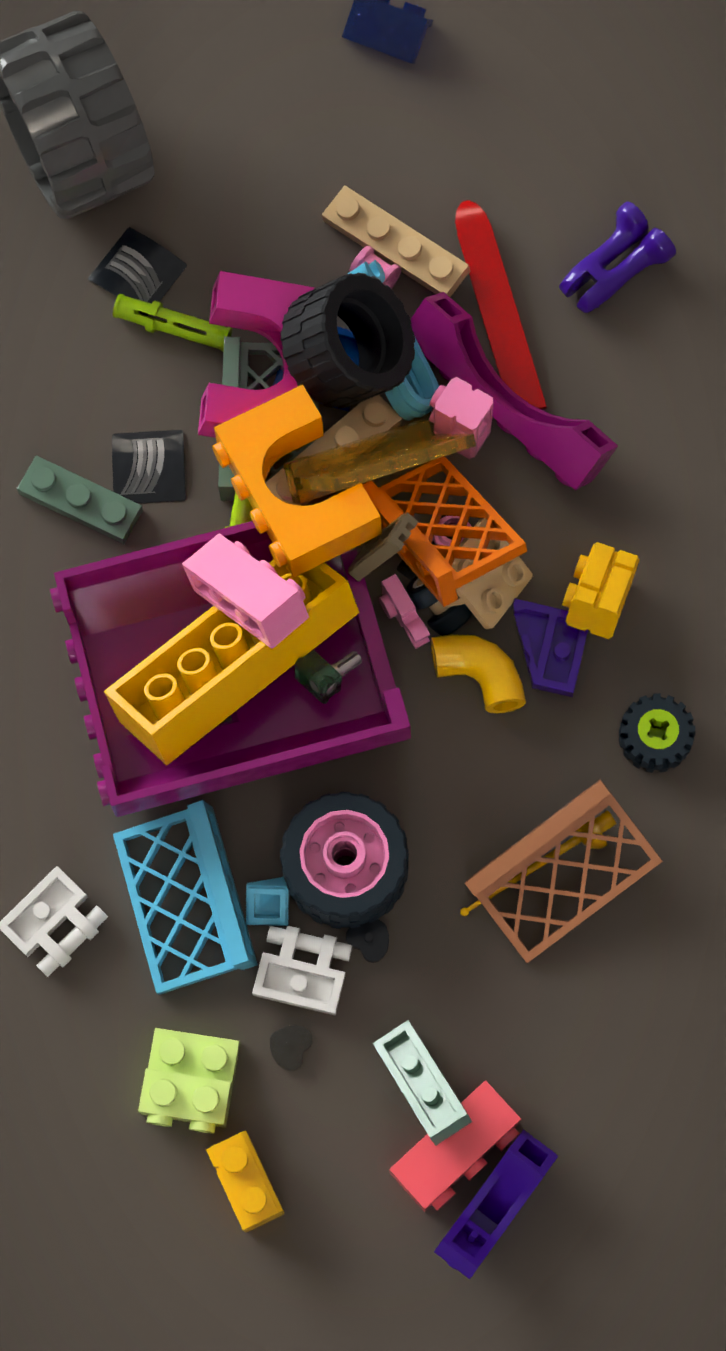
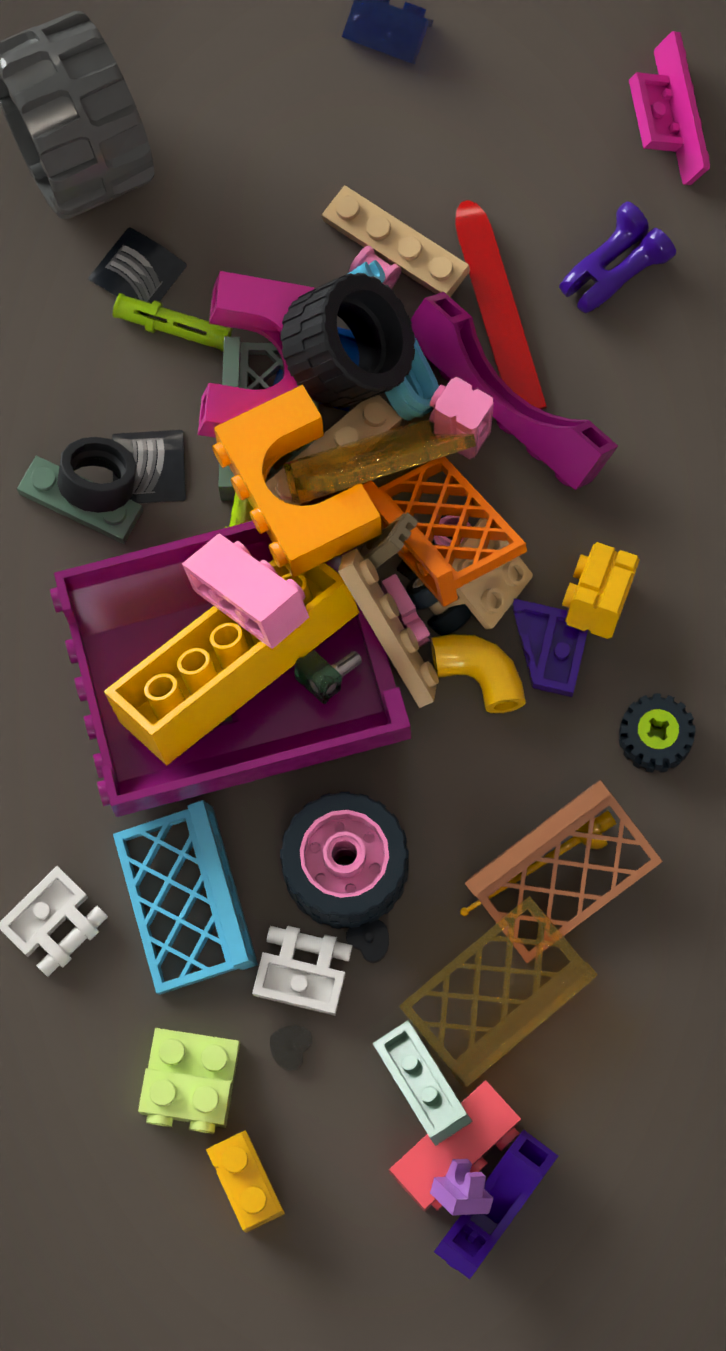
medium azure slope [246,877,290,926] -> none
none -> black tyre [57,437,137,513]
none -> tan plate [338,548,439,708]
none -> clear yellow fence [398,896,598,1087]
none -> medium lavender tile [430,1159,493,1216]
none -> dark pink bracket [629,31,710,185]

